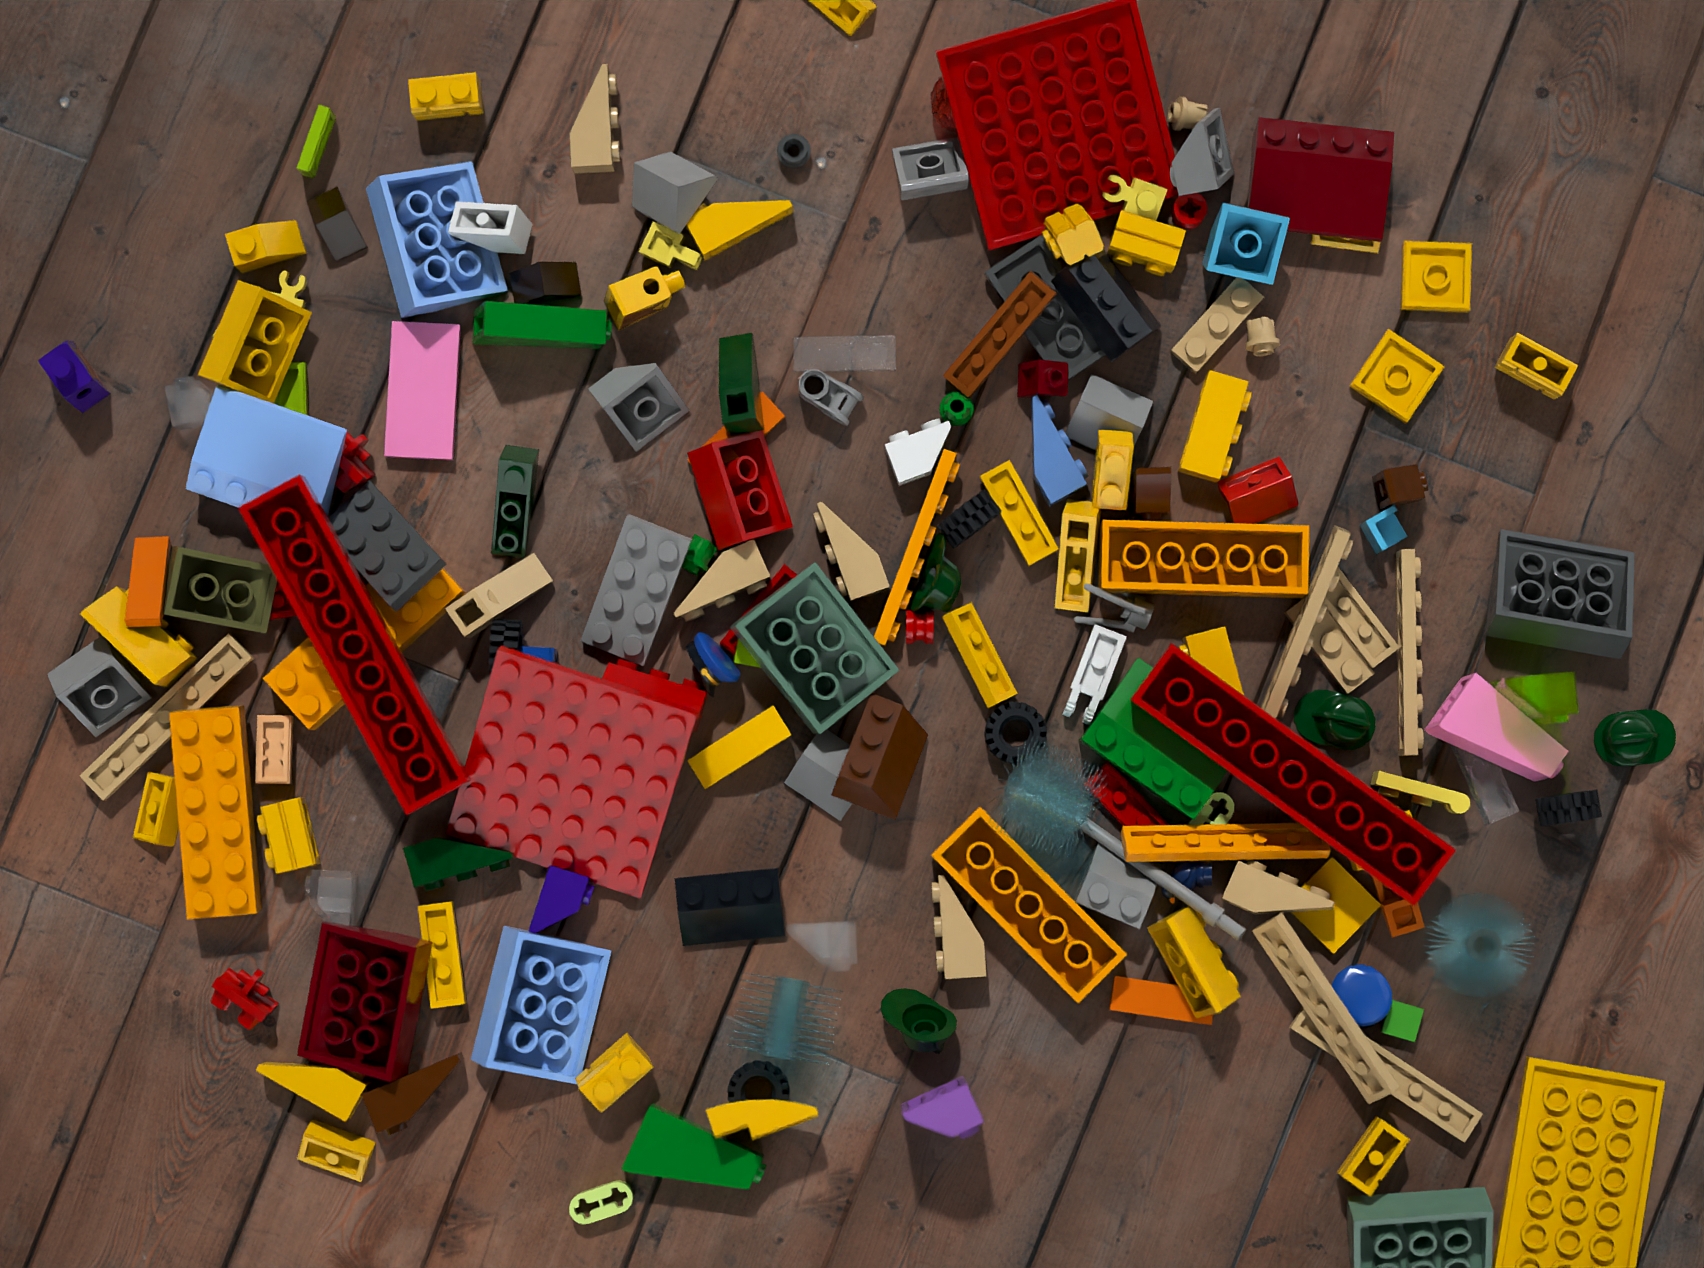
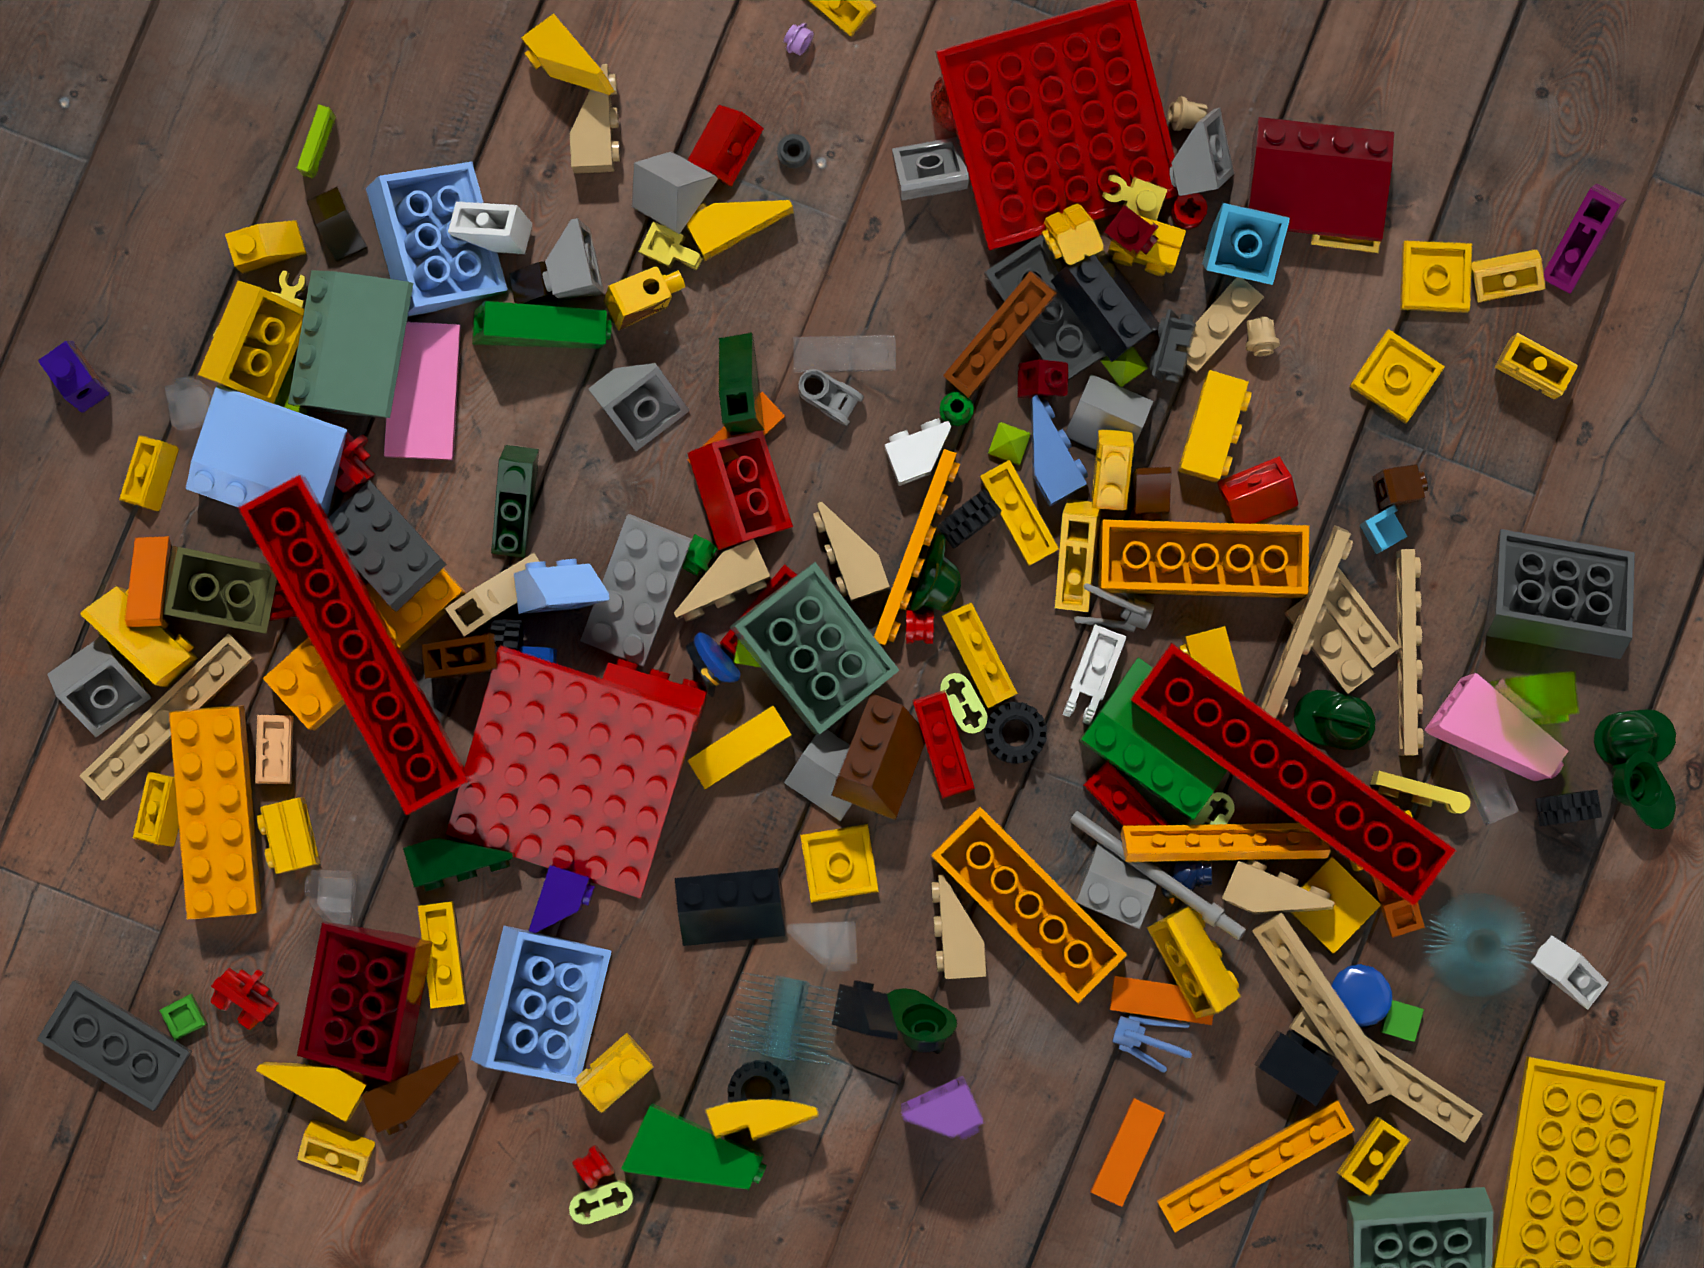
yellow brick [408,72,484,121] -> none
clear light blue piece [988,736,1107,860] -> none
none -> dark grey plate [37,980,192,1111]
none -> yellow slope [119,435,179,511]
none -> bright green tile [160,994,207,1040]
none -> sand green slope [288,270,413,418]
none -> reddish brown slope [422,634,497,679]
none -> light blue slope [514,559,610,614]
none -> yellow slope [521,13,615,95]
none -> light grey slope [543,218,605,299]
none -> red wheel [572,1145,615,1189]
none -> red panel [687,105,764,187]
none -> lavender plate [784,23,814,56]
none -> yellow tile [800,824,879,903]
none -> black slope [831,980,898,1040]
none -> red tile [912,690,975,799]
none -> yellowish green beam [940,673,988,734]
none -> lime slope [988,422,1031,465]
none -> orange tile [1090,1097,1165,1207]
none -> lime slope [1101,348,1148,387]
none -> dark red bracket [1103,205,1159,258]
none -> medium blue plant [1112,1013,1192,1073]
none -> dark grey hinge [1150,309,1196,383]
none -> light orange plate [1157,1100,1355,1232]
none -> black brick [1254,1029,1339,1106]
none -> yellow slope [1471,250,1545,303]
none -> white slope [1531,935,1608,1010]
none -> magenta slope [1543,183,1627,294]
none -> dark green piece [1611,751,1676,829]

